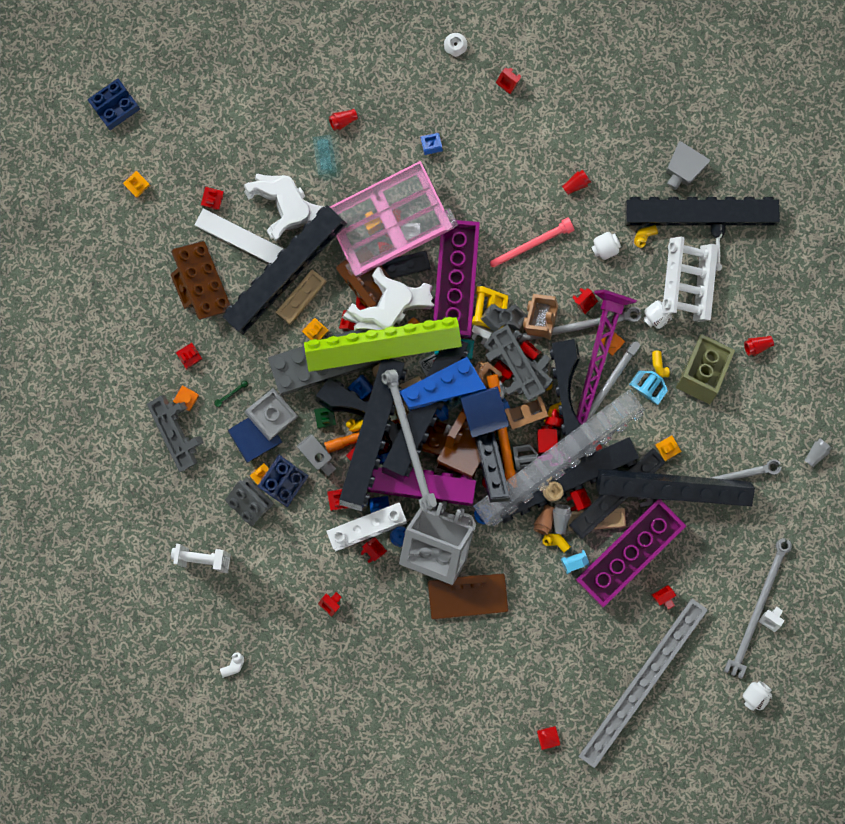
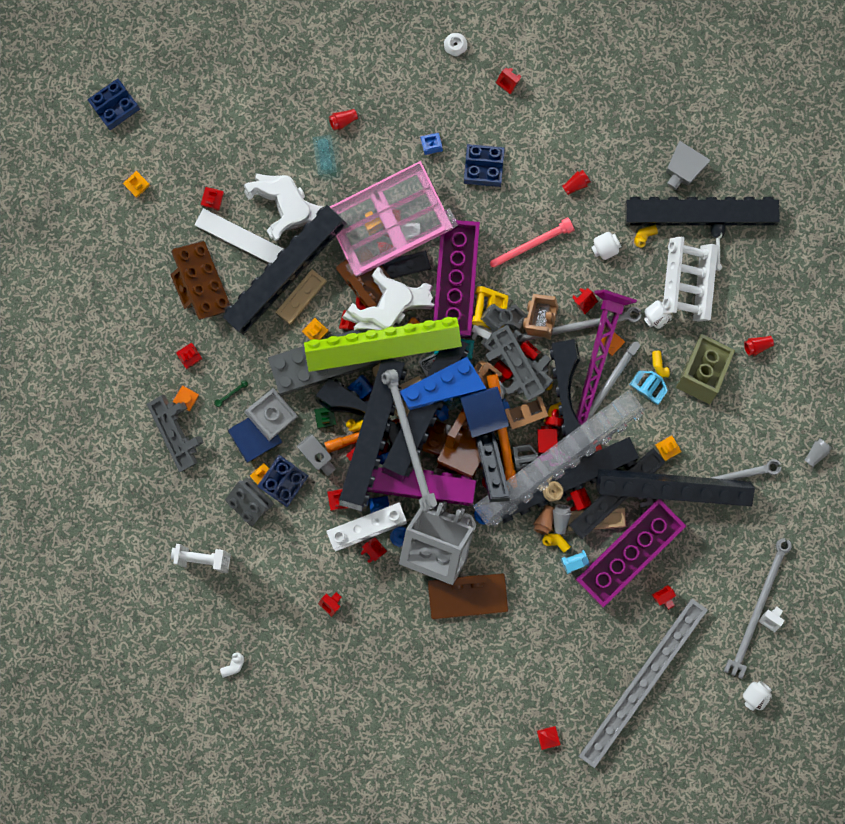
none -> dark blue slope [463,144,505,187]

